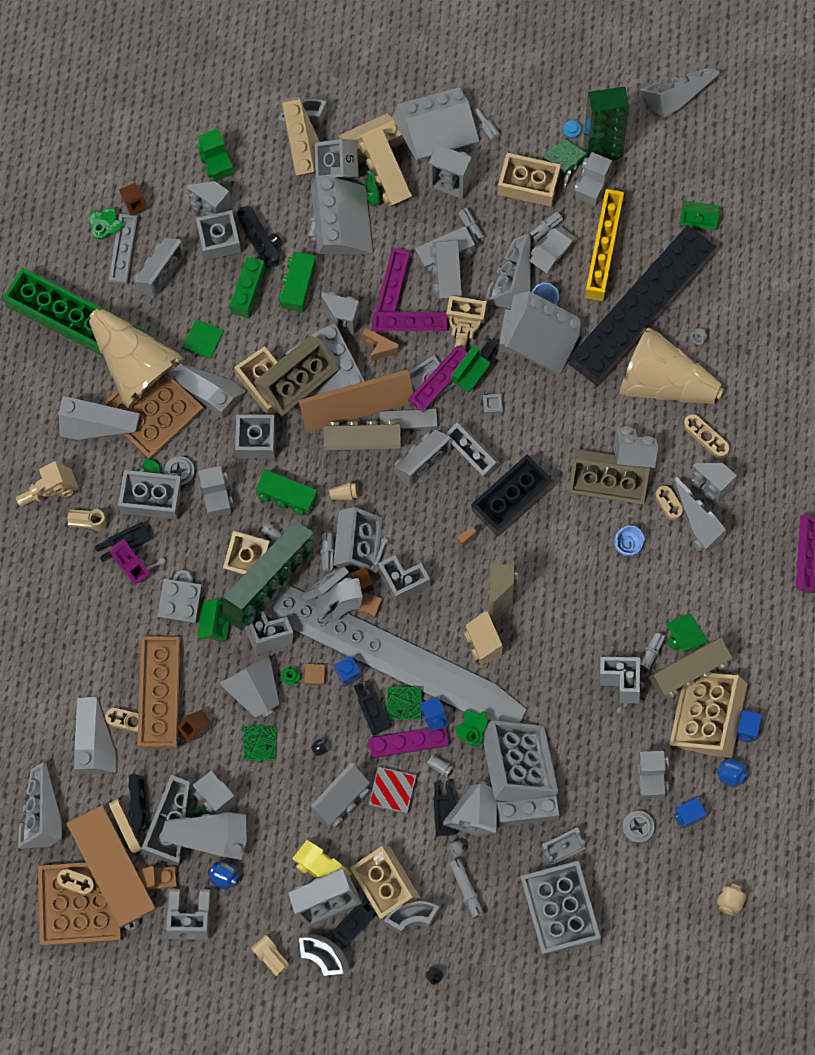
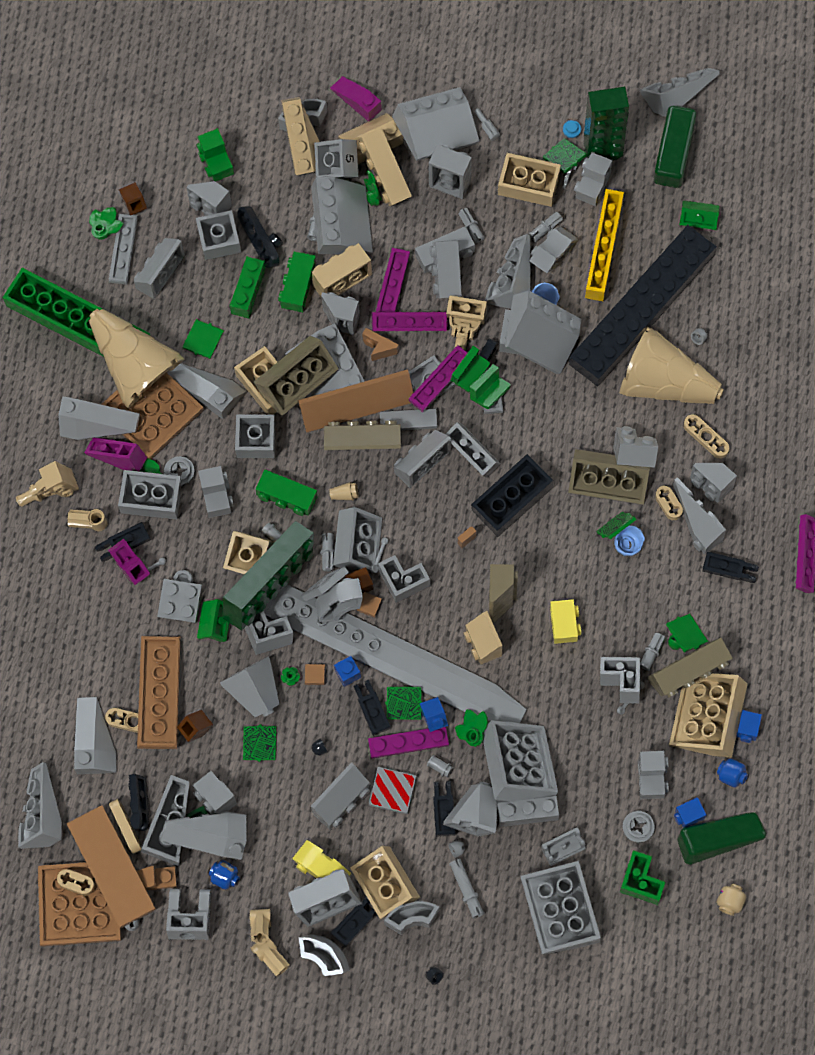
none -> magenta slope [84,438,147,472]
none -> tan piece [250,909,271,945]
none -> tan brick [312,243,372,298]
none -> magenta slope [330,76,382,122]
none -> green panel [470,364,511,409]
none -> light yellow brick [550,599,581,644]
none -> green piece [596,512,637,540]
none -> green brick [620,850,665,905]
none -> dark green piece [654,105,697,188]
none -> dark green piece [677,812,766,865]
none -> black hinge [702,552,759,583]

